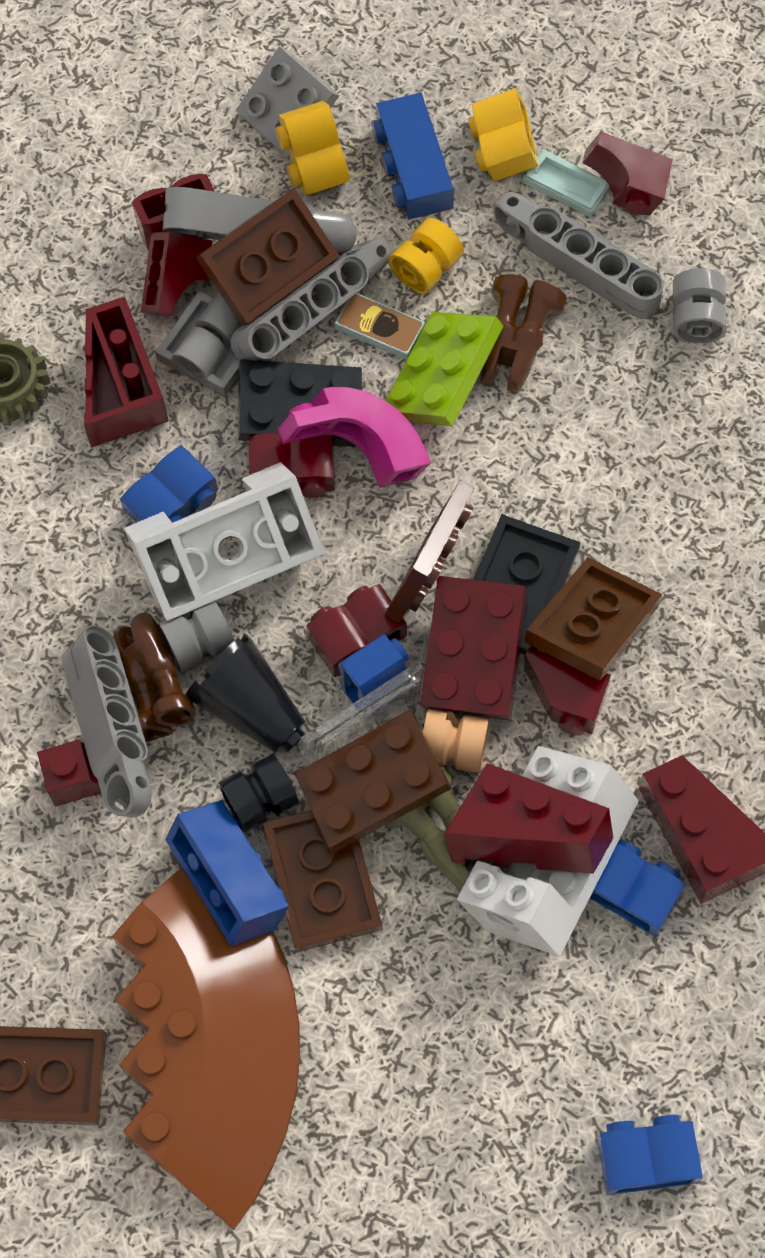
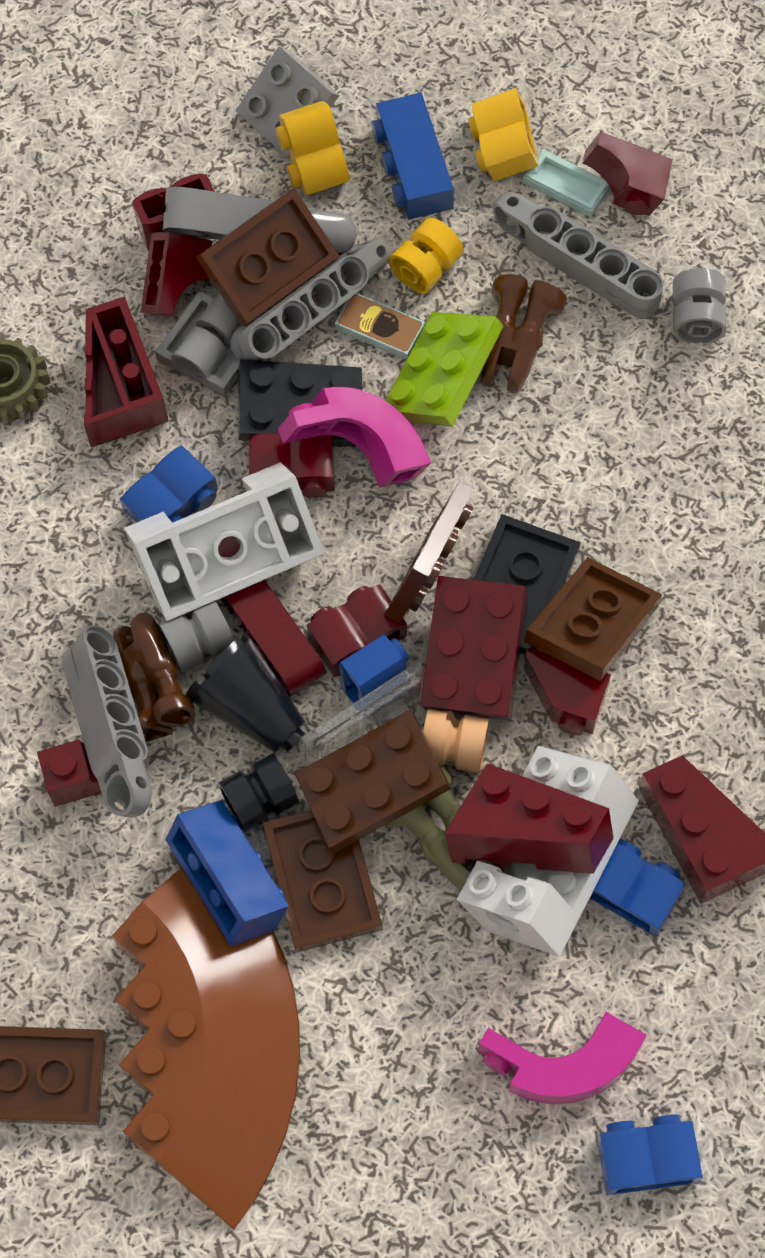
none -> dark red beam [218,536,327,697]
none -> dark pink arch [478,1012,647,1104]

